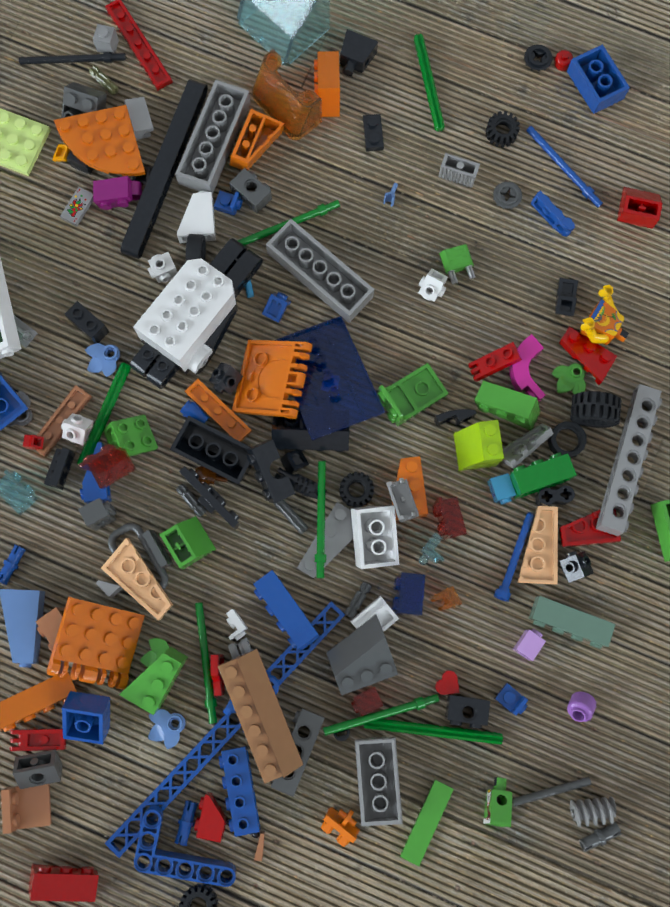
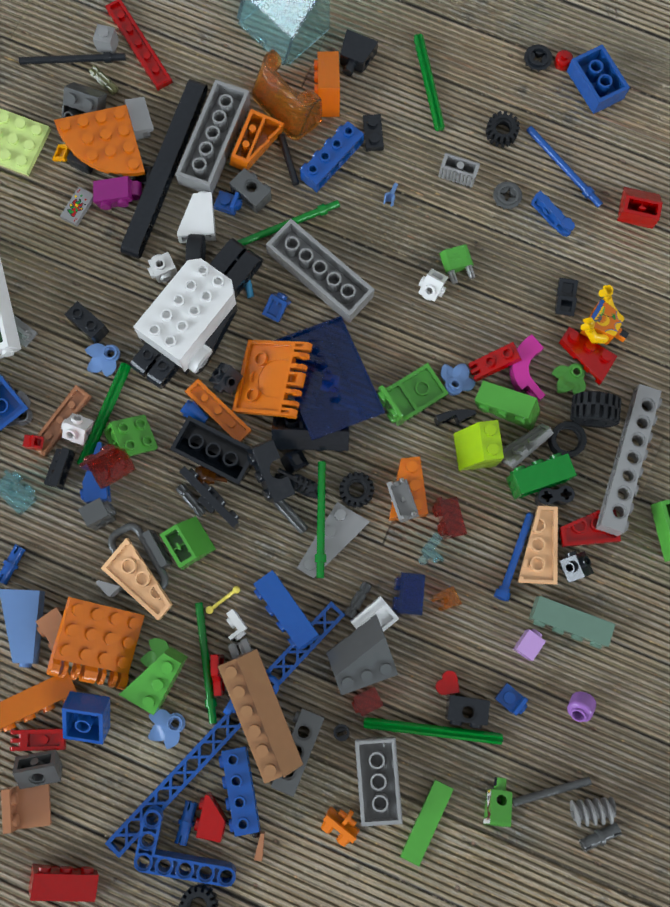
green bar [323,694,440,736] -> none
white slope [351,505,400,569] -> none
dark azure brick [487,473,516,505] -> none
none -> light yellow hinge [206,586,240,614]
none -> black bar [278,134,299,186]
none -> blue brick [300,121,364,193]
none -> medium blue plate [440,364,476,396]

